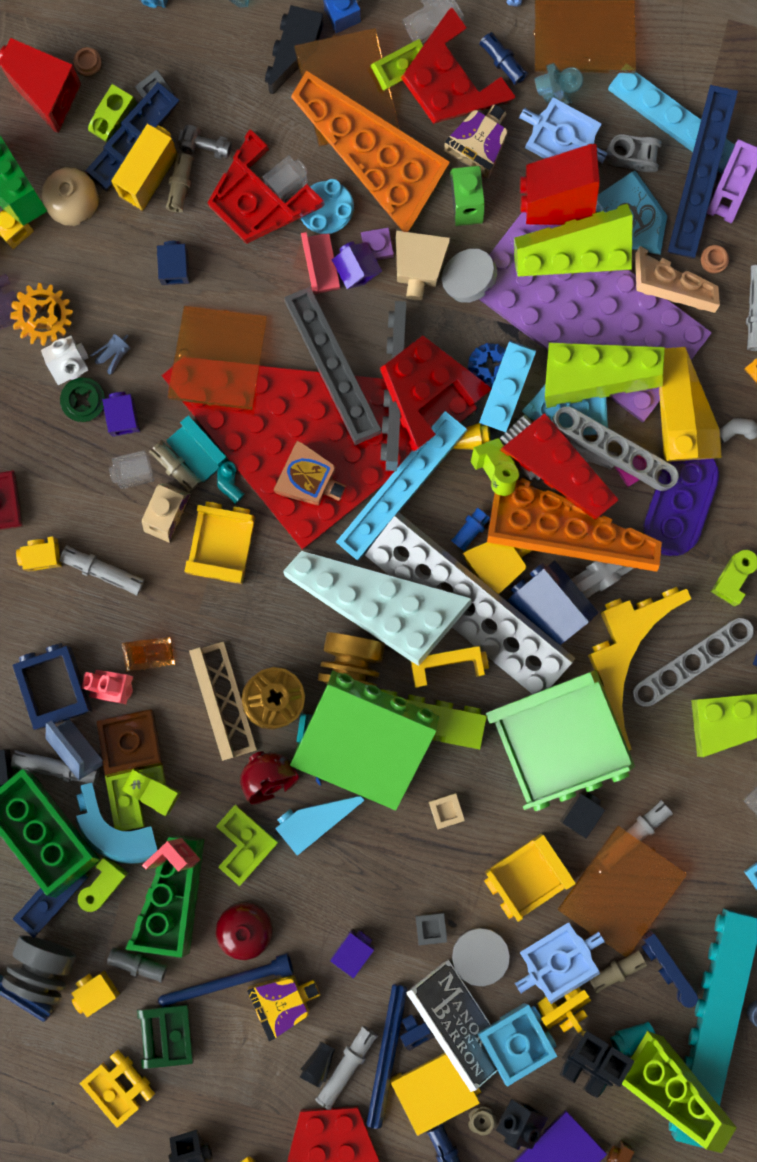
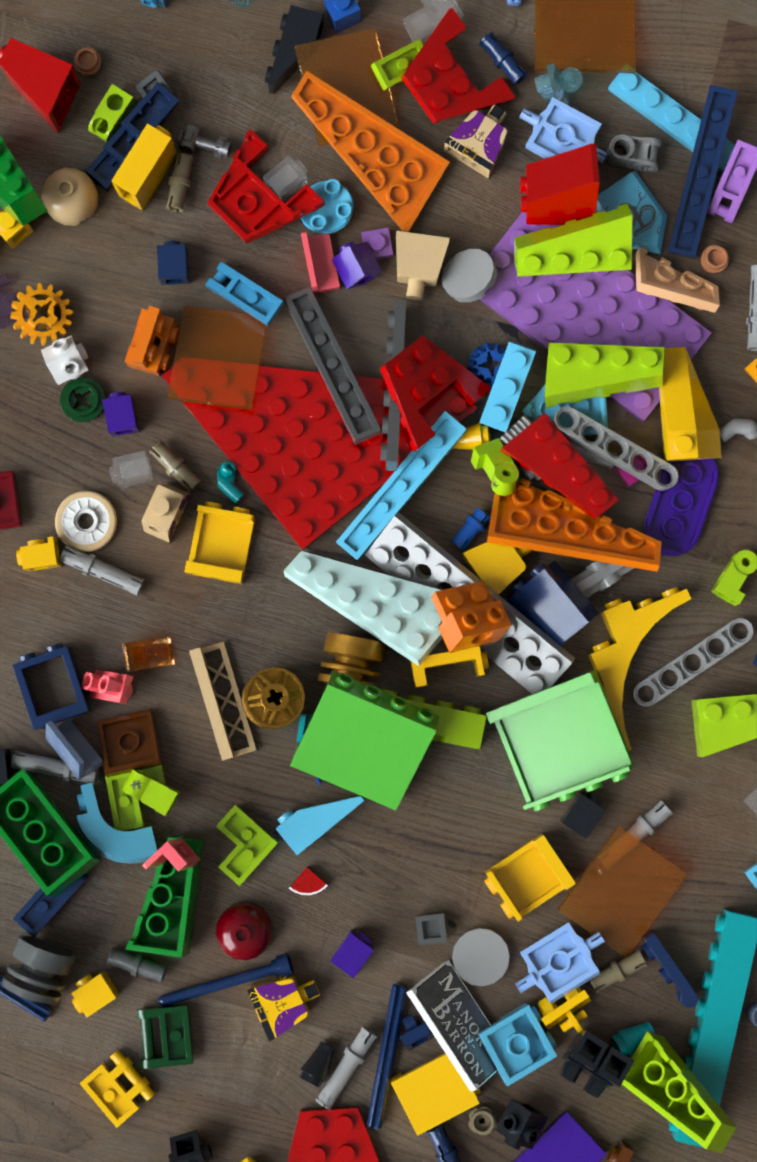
lime leg [78,857,129,912] -> none
sand blue piece [89,334,131,375] -> none
teal panel [167,415,228,482] -> none
dark red cylinder [240,751,299,805] -> none
torso [274,441,346,505] -> none
tan plate [429,793,465,830] -> none
bright green torso [450,166,484,226] -> none
none -> wheel [55,491,117,552]
none -> orange brick [124,305,180,377]
none -> dark azure plate [205,262,284,327]
none -> red tile [288,866,329,896]
none -> orange brick [431,581,512,653]

